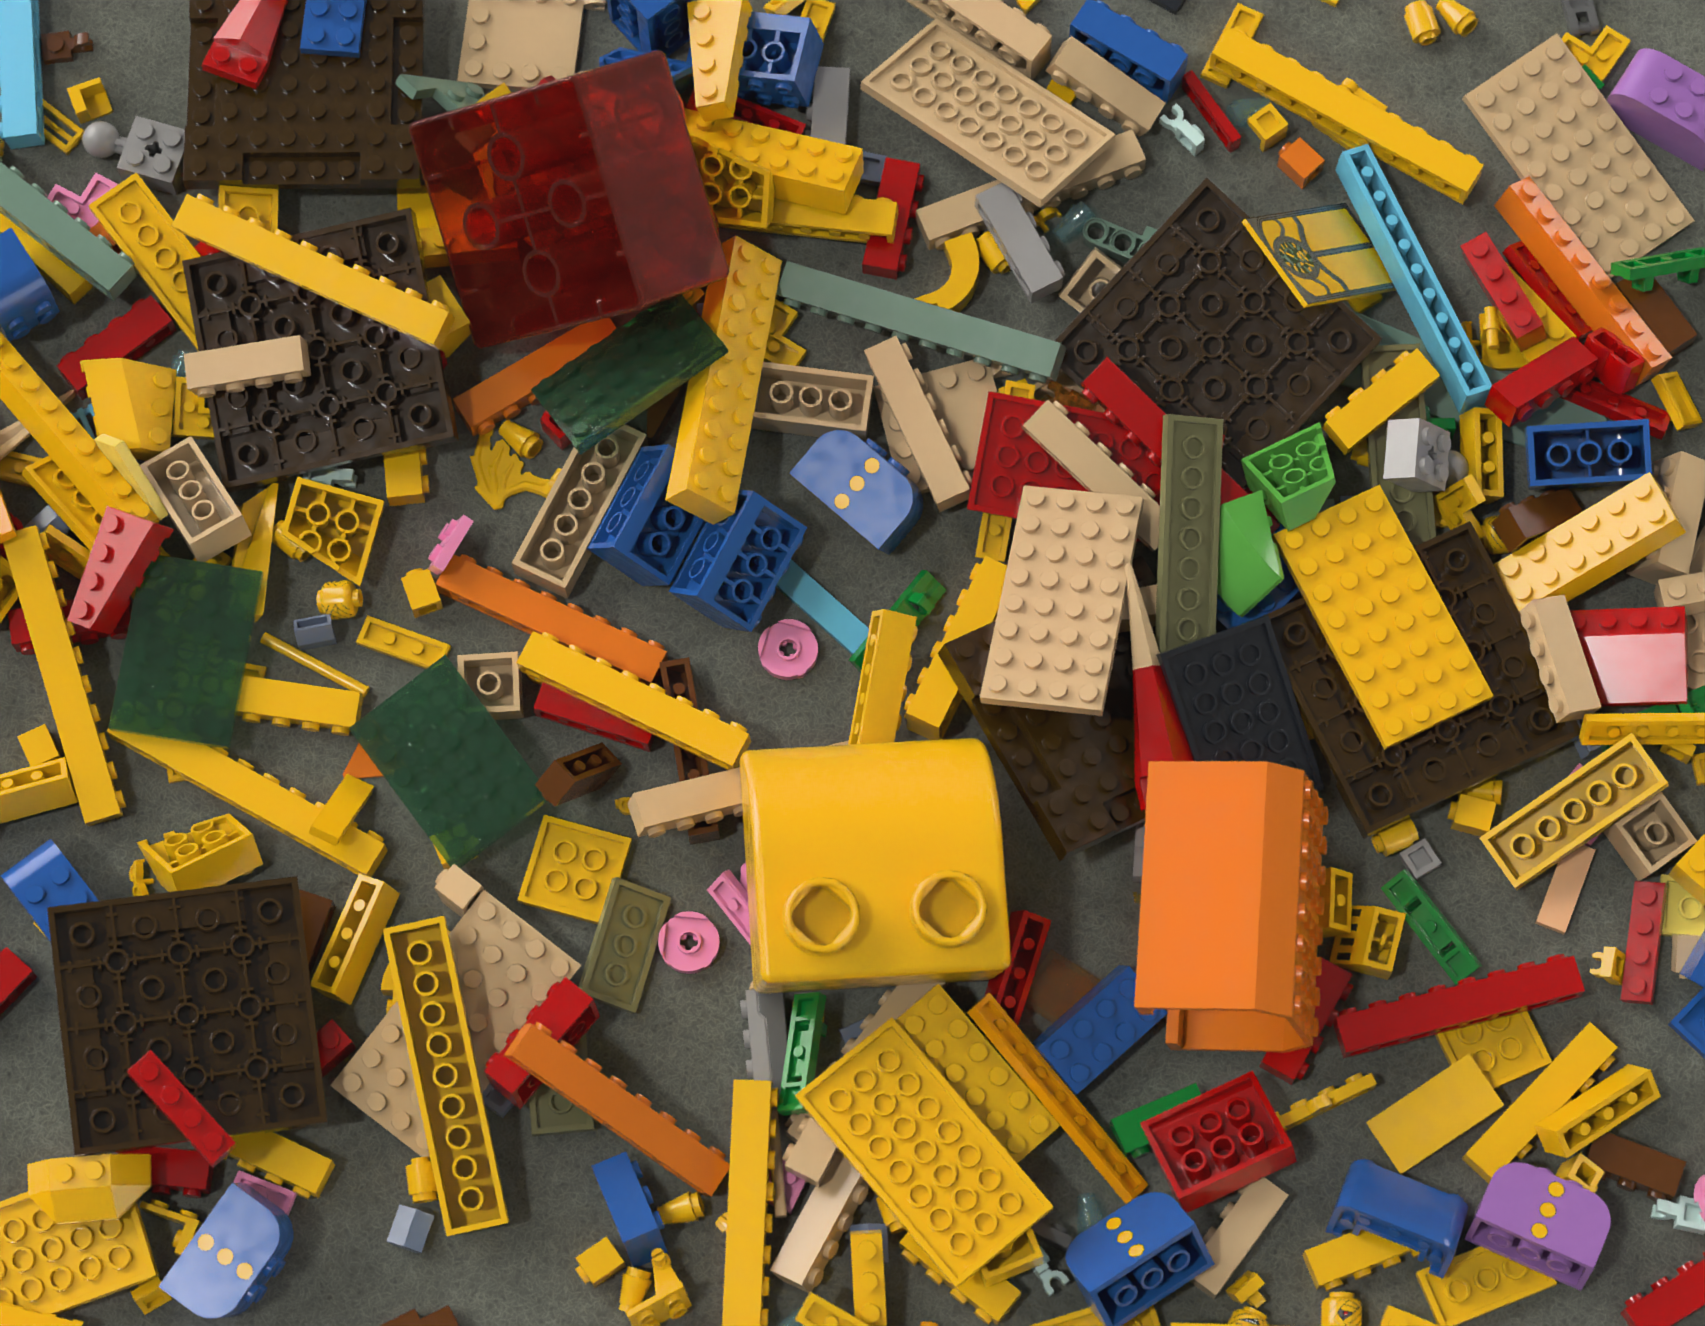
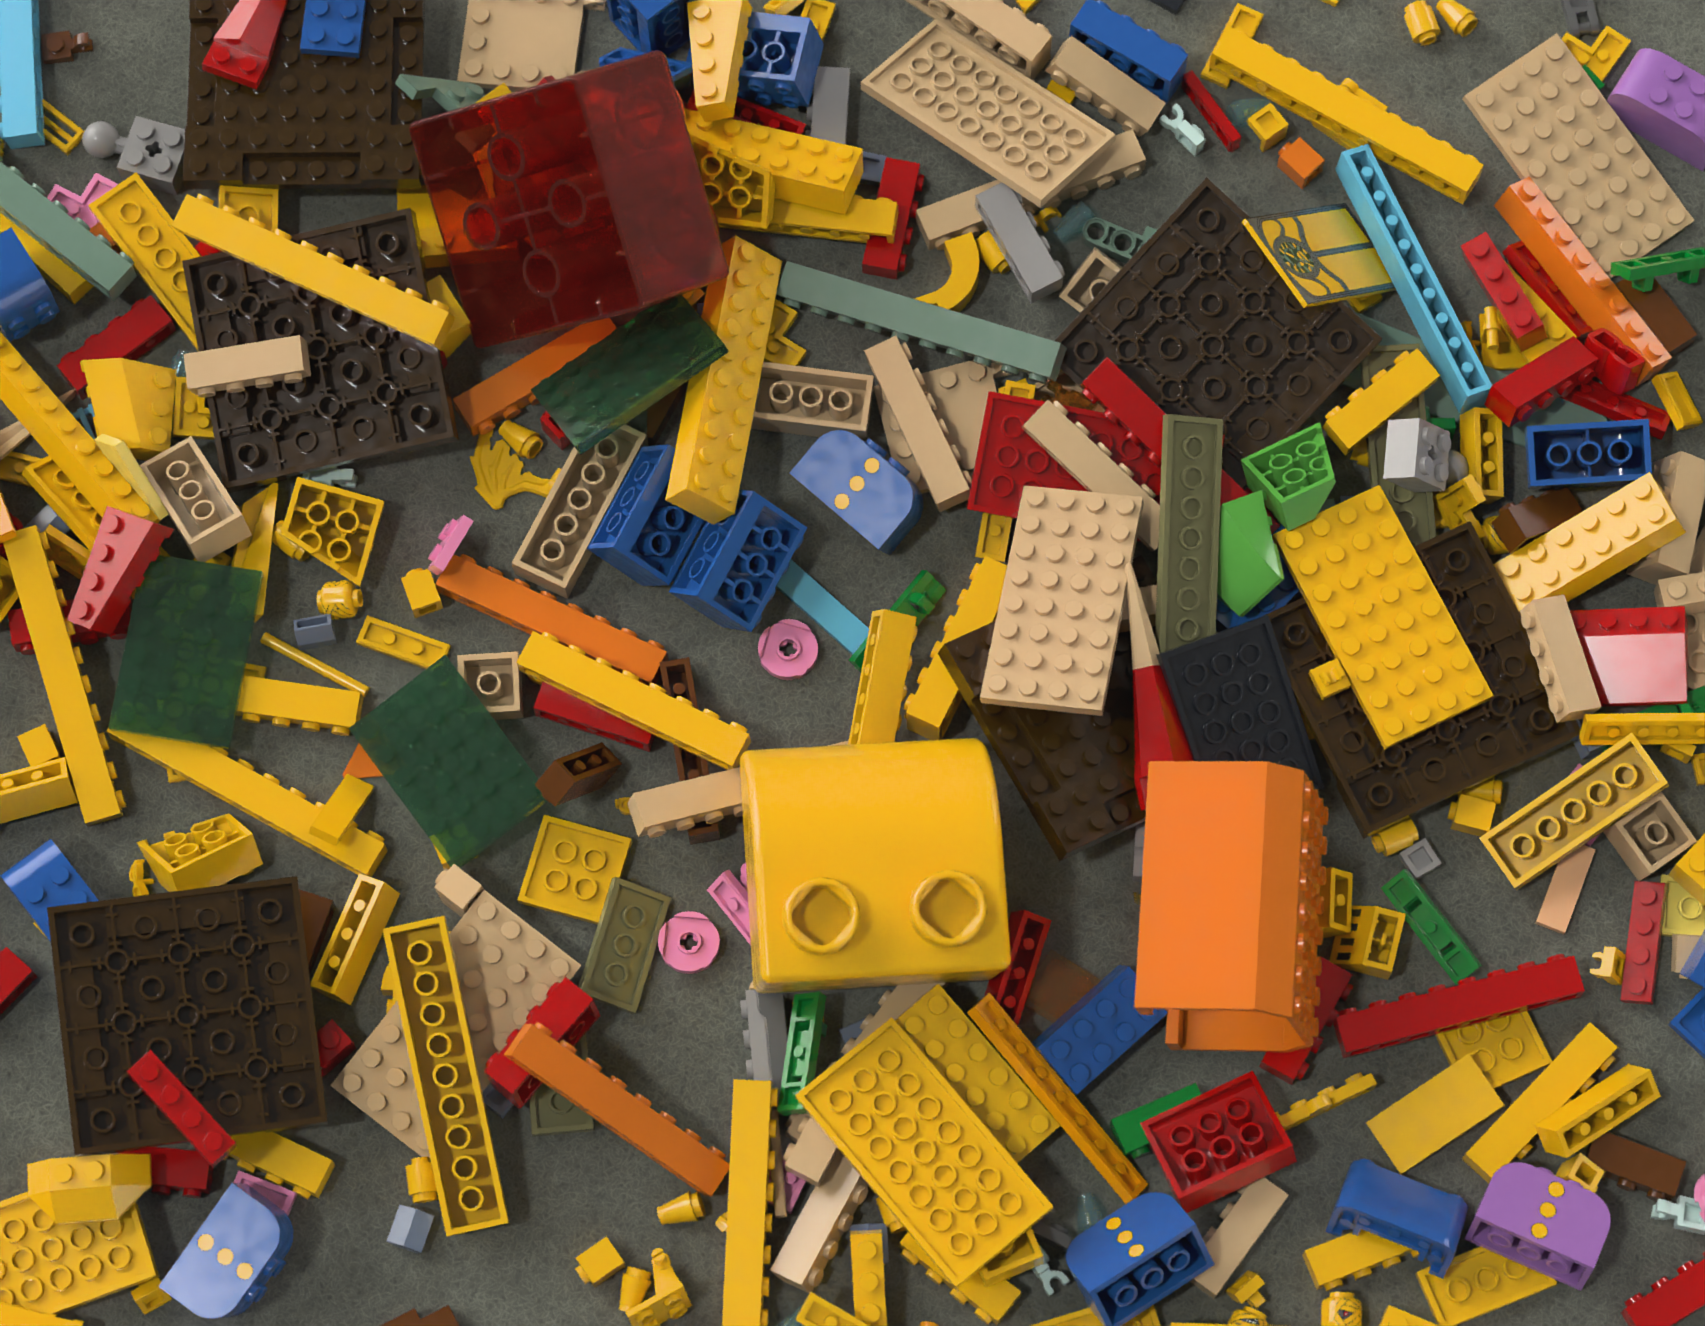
yellow panel [67,77,113,124] -> none
yellow bracket [140,1199,202,1257] -> none
yellow brick [383,448,430,506] -> none
blue wedge [592,1151,668,1268] -> none
none -> yellow tile [1309,658,1351,700]

